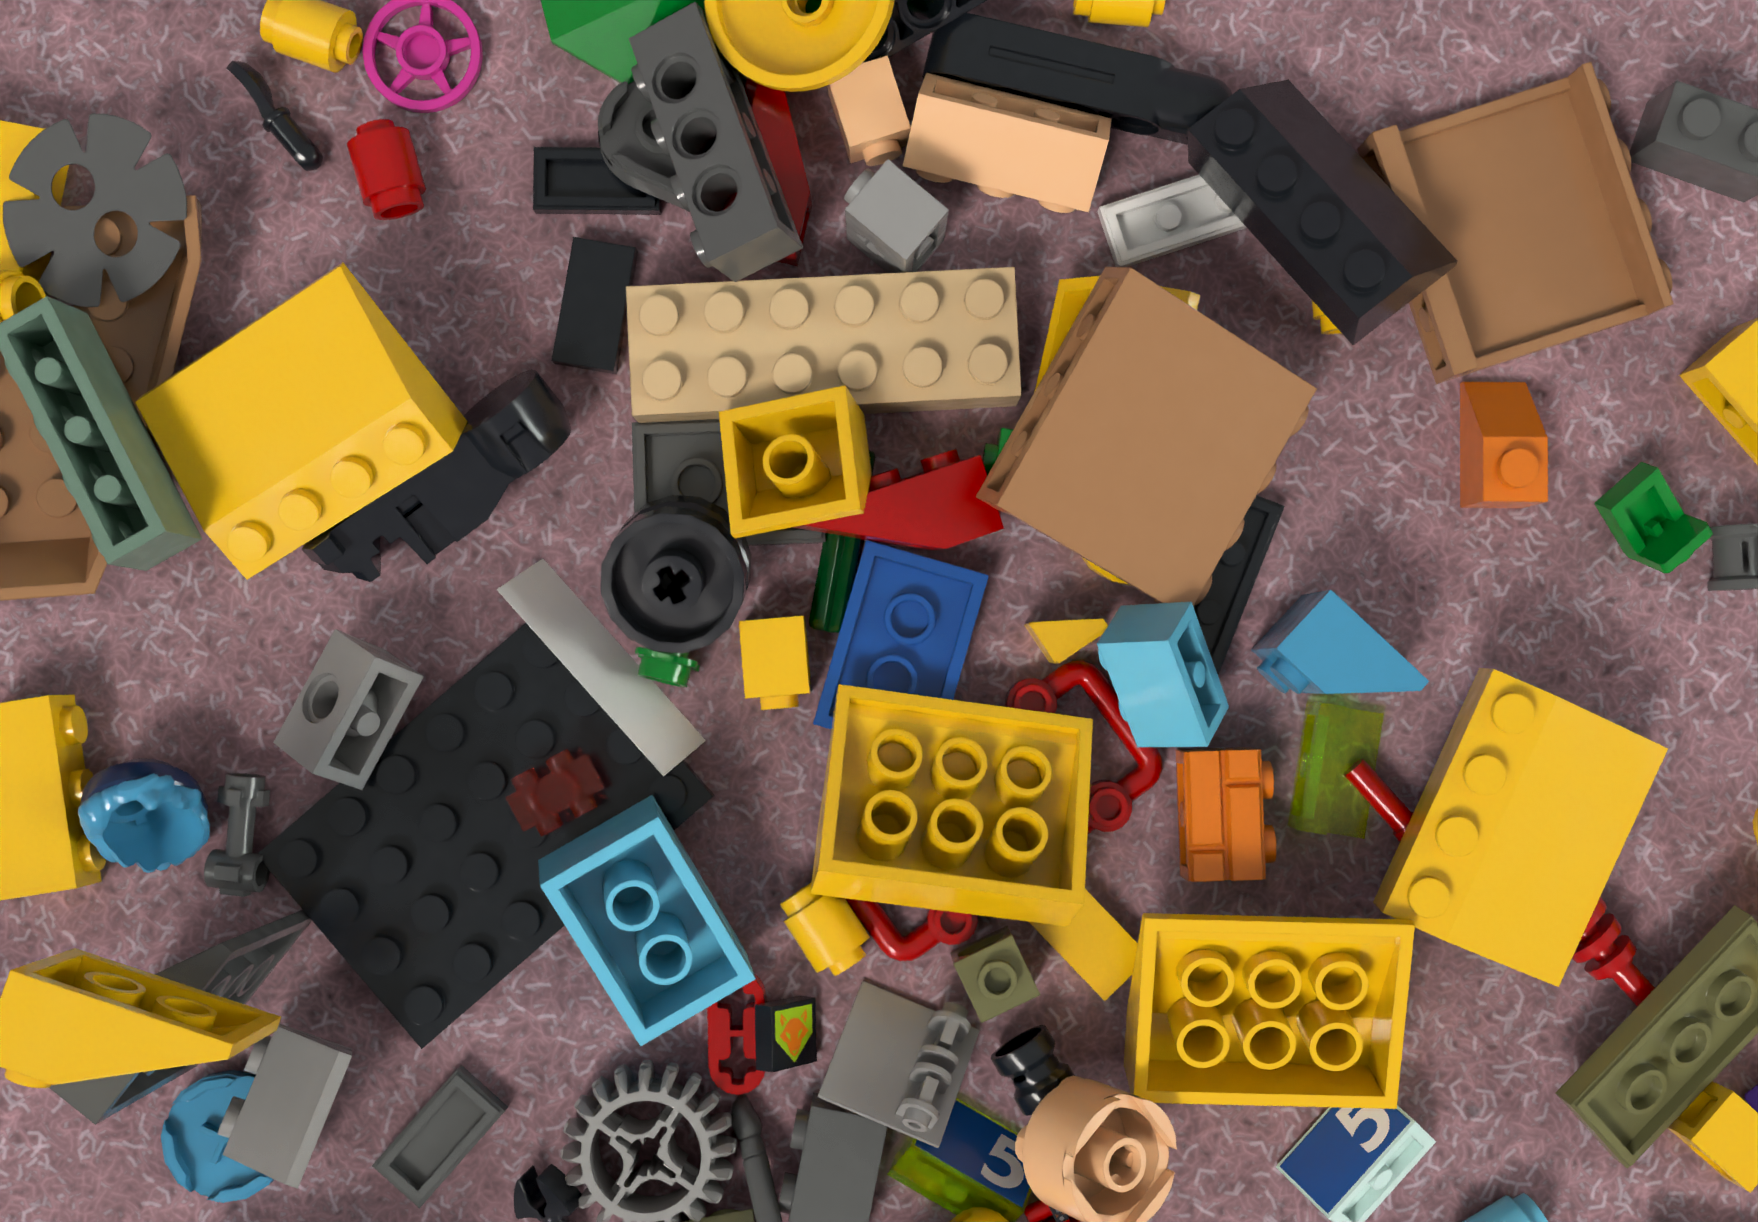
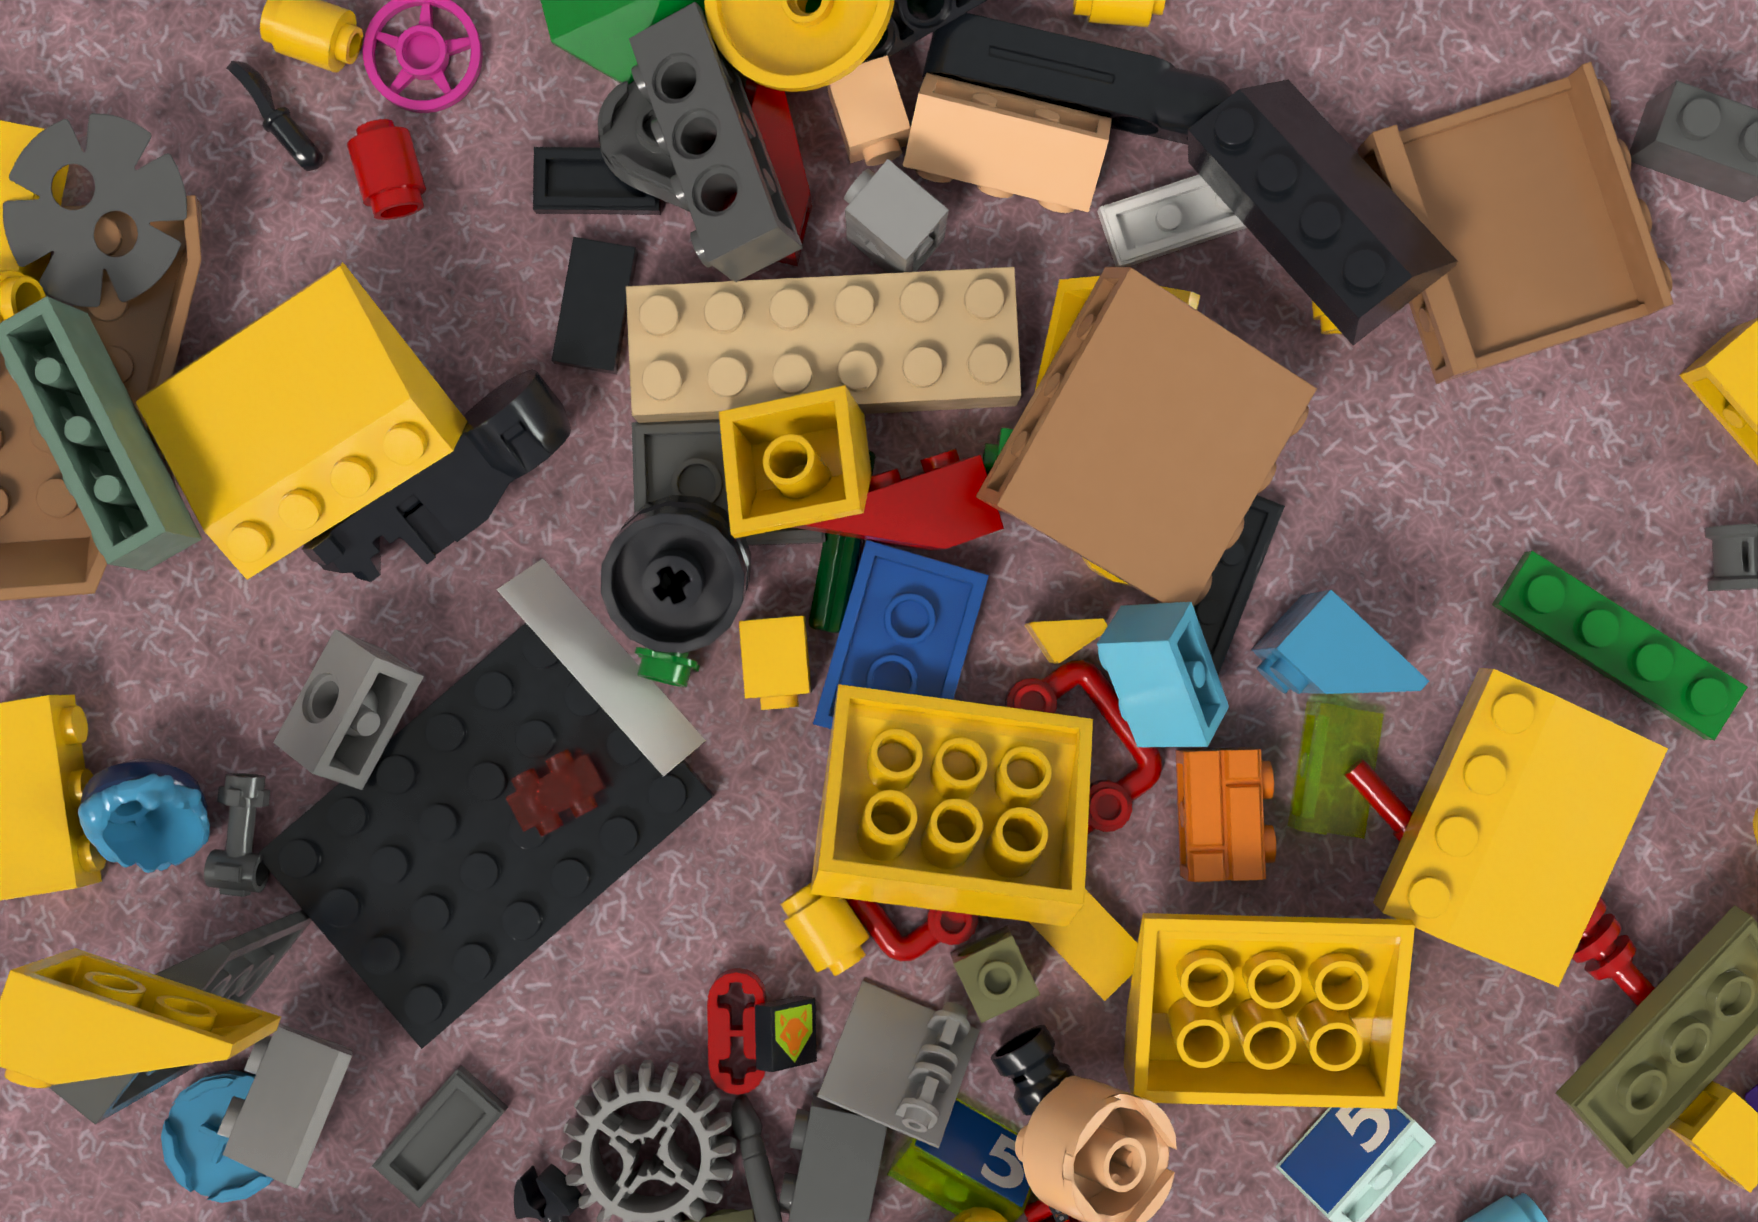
medium azure brick [538,795,756,1046] -> none
orange slope [1460,382,1548,508] -> none
green bracket [1594,462,1713,573] -> none
none -> green plate [1492,551,1748,741]

